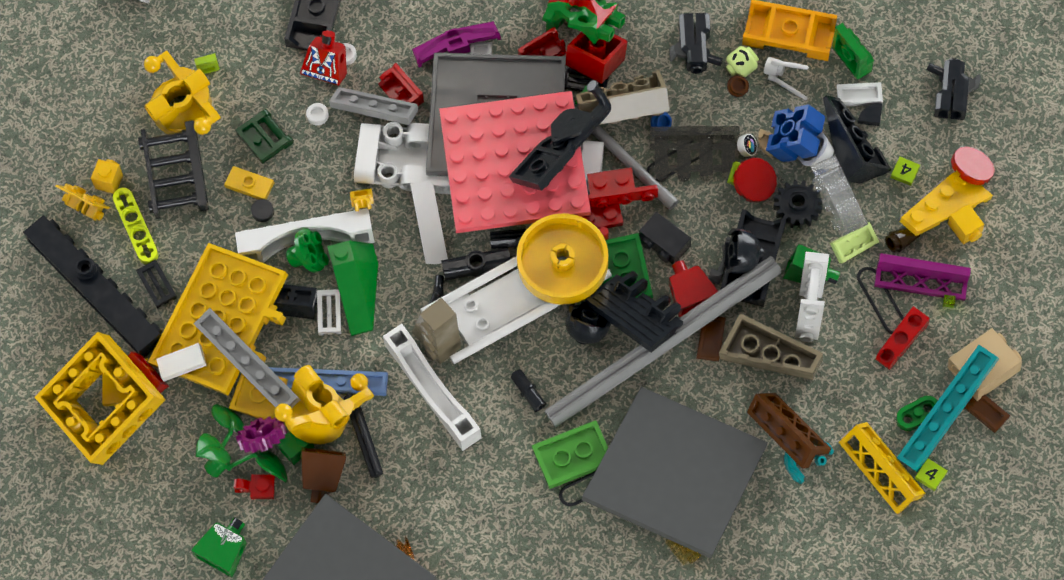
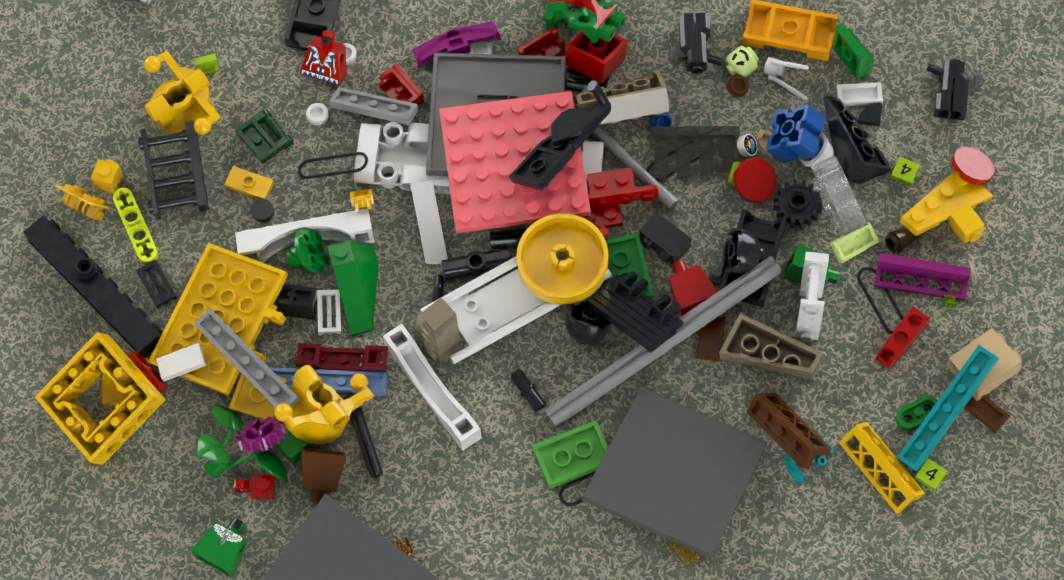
none -> dark red slope [296,343,389,372]
none -> black piece [298,152,368,179]

